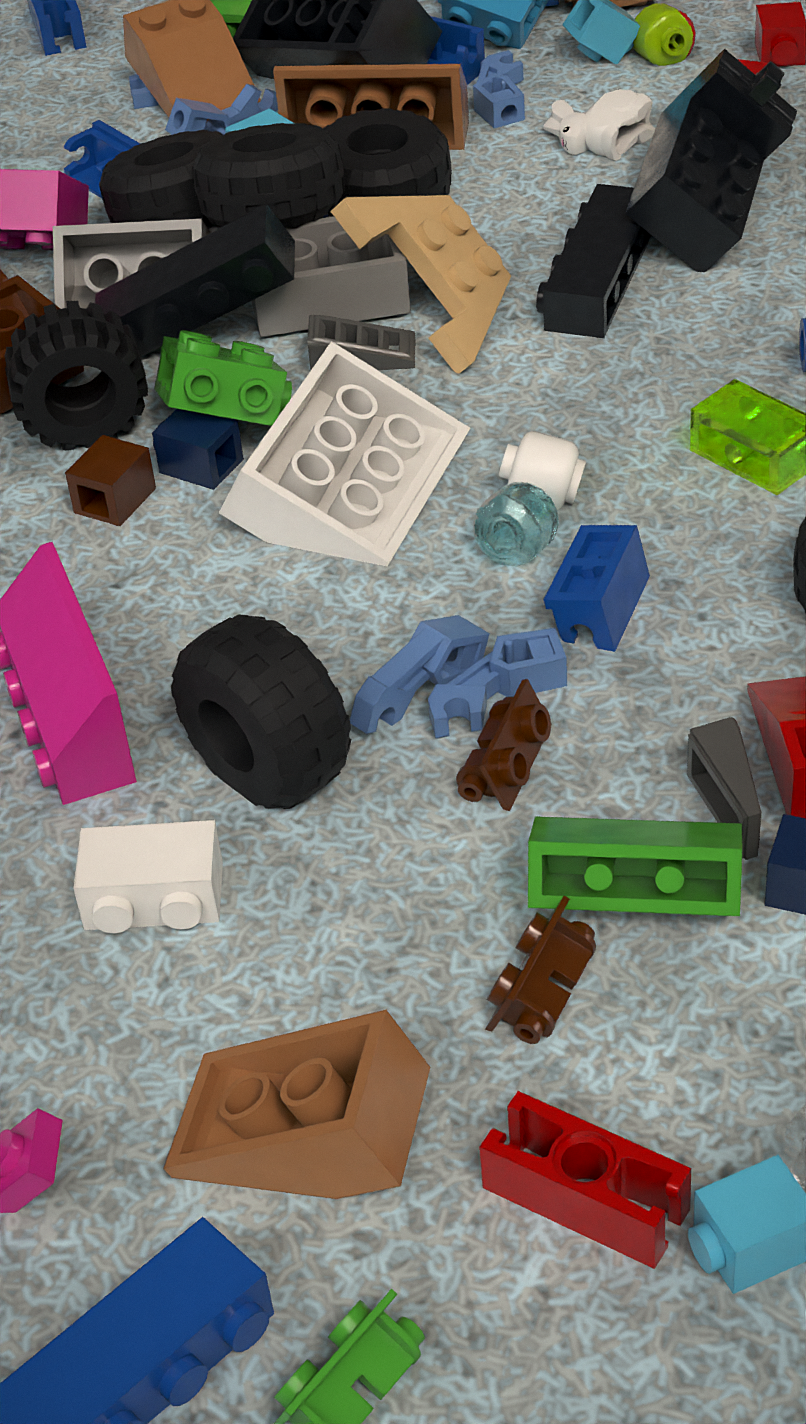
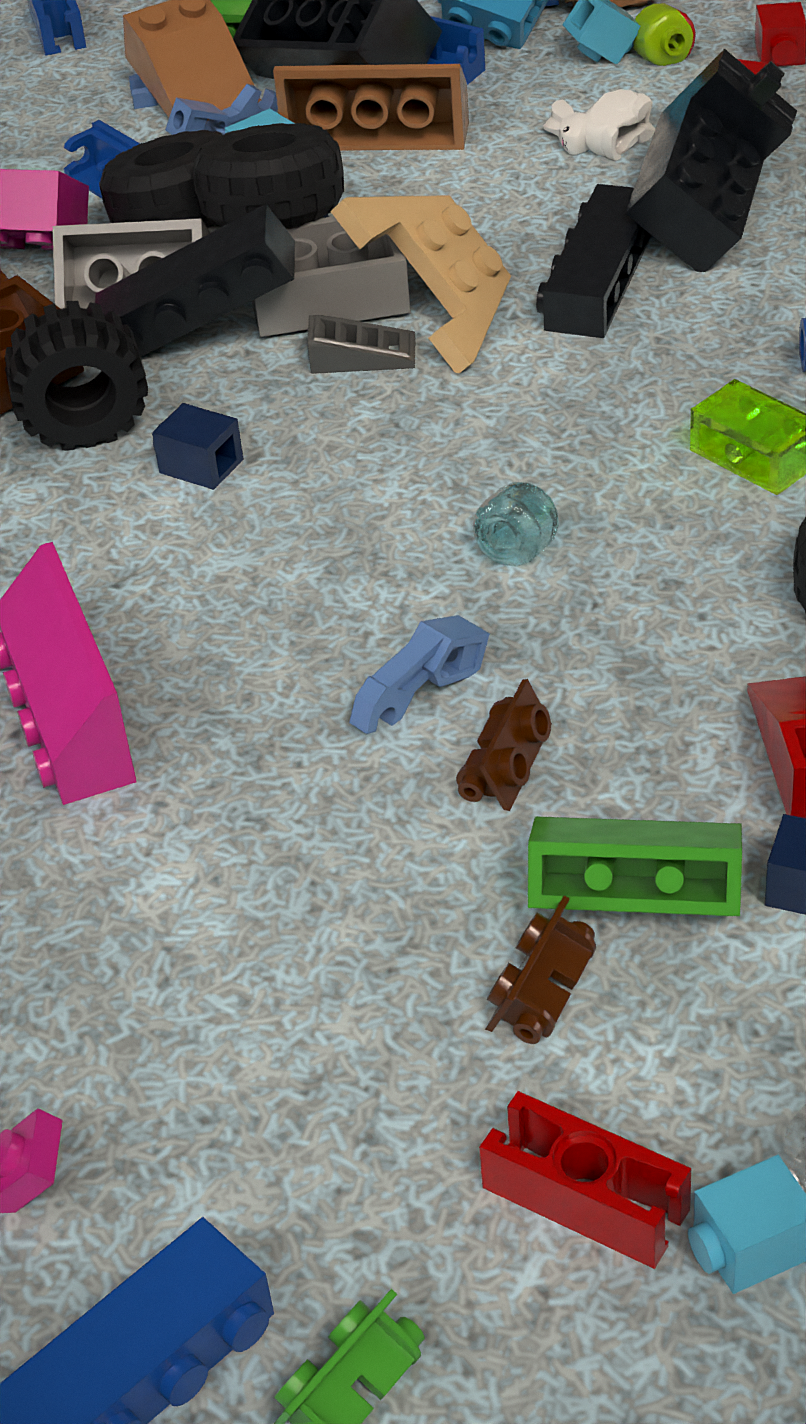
reddish brown brick [65,435,156,526] -> none
white brick [73,820,223,933] -> none
bright green brick [154,331,292,426] -> none
medium nougat slope [163,1010,431,1199] -> none
black tyre [171,614,352,809] -> none
white slope [219,341,471,566] -> none
black tyre [323,108,452,217] -> none
medium blue piece [428,628,567,738] -> none
medium blue piece [473,50,525,128] -> none
white head [499,431,586,511] -> none
blue hinge [543,525,650,652] -> none
dark grey slope [687,717,762,860] -> none

